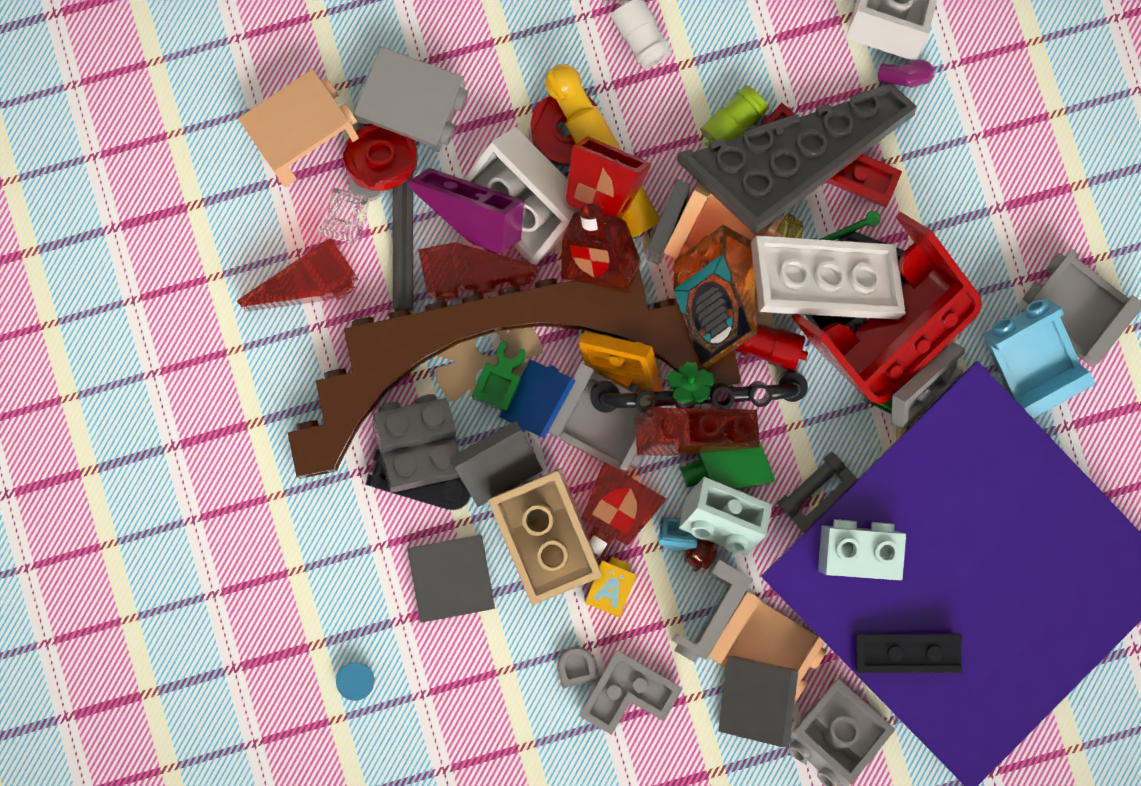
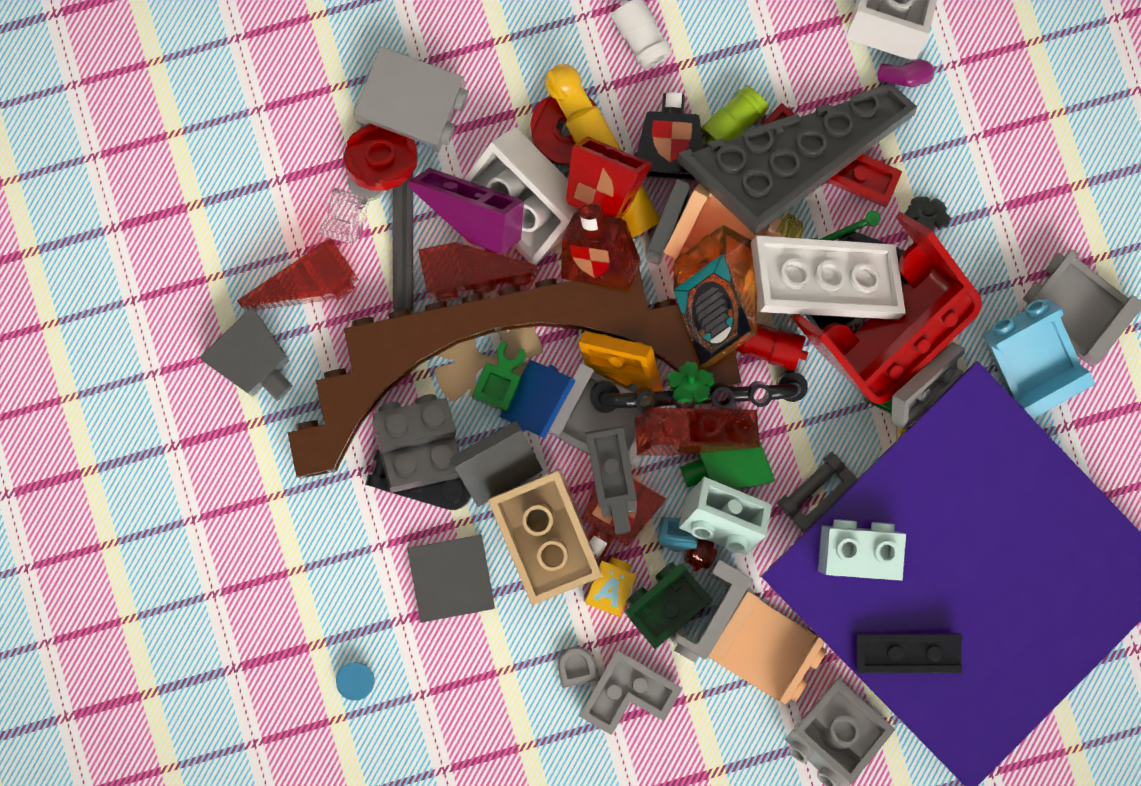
light nougat panel [238,69,359,188] -> none
dark grey tile [718,656,799,747] -> none
none -> dark grey torso [199,308,293,401]
none -> dark grey hinge [586,426,637,535]
none -> dark green bracket [624,561,713,649]
none -> black torso [636,92,703,180]
none -> pearl dark grey plant [904,196,950,231]

